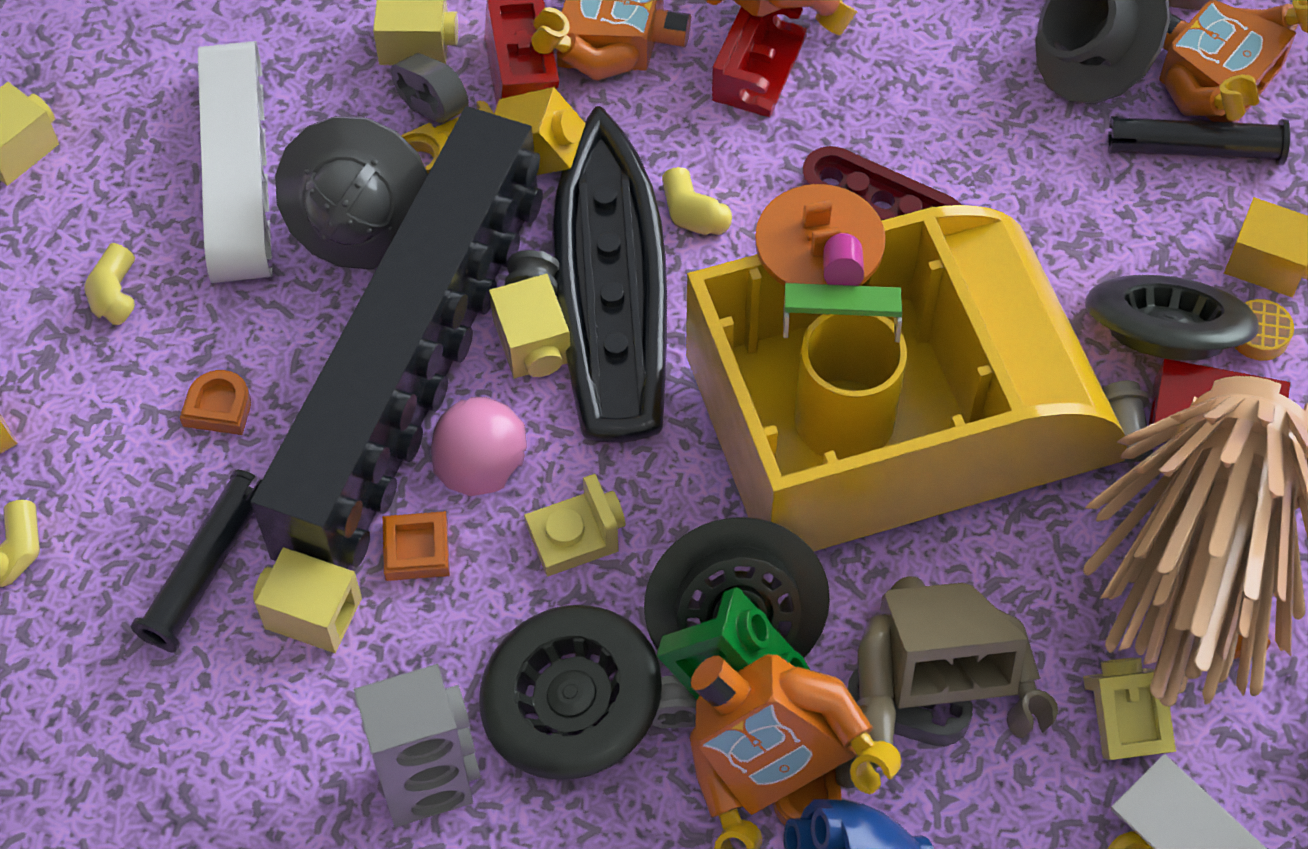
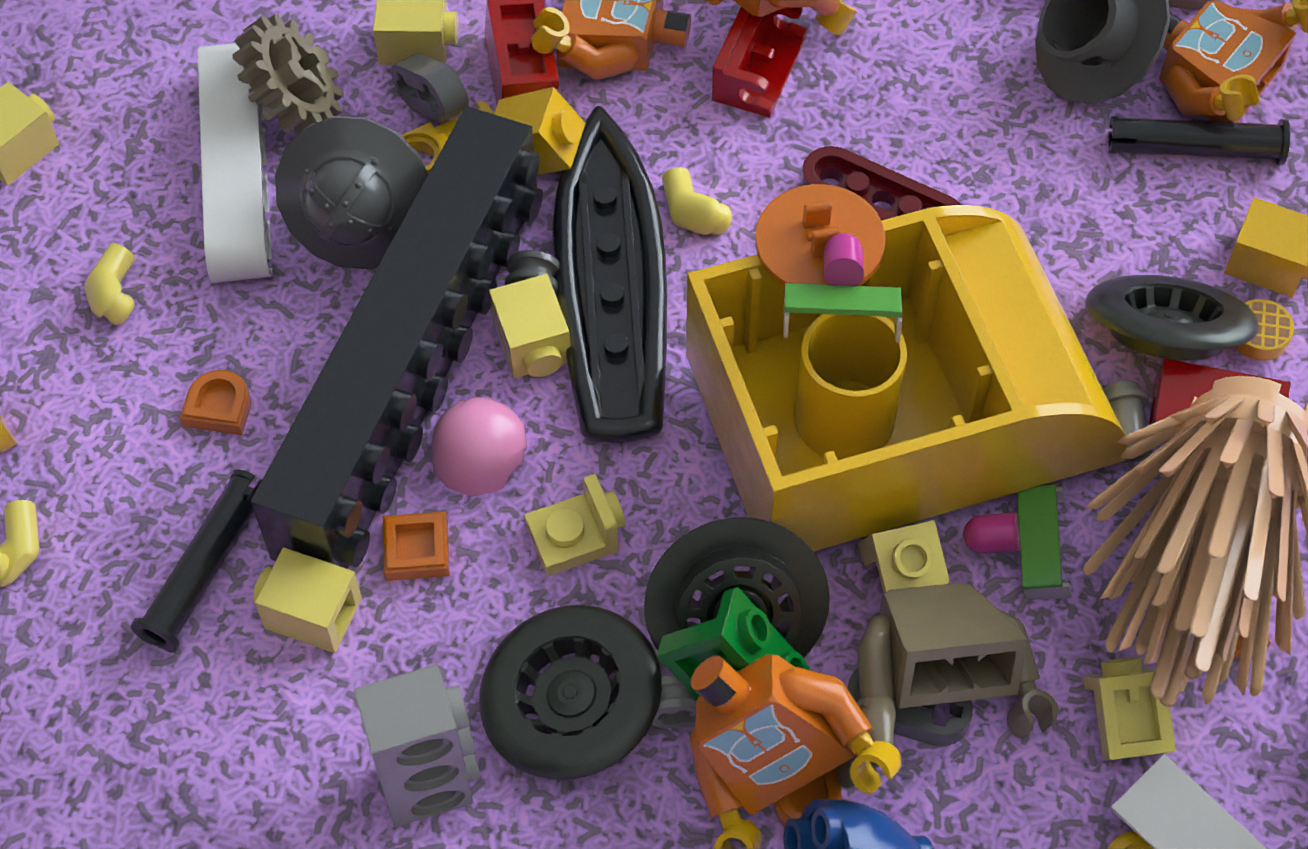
none -> dark tan gear [232,14,344,135]
none -> light yellow bracket [858,520,949,594]
none -> bright green piece [963,484,1072,600]

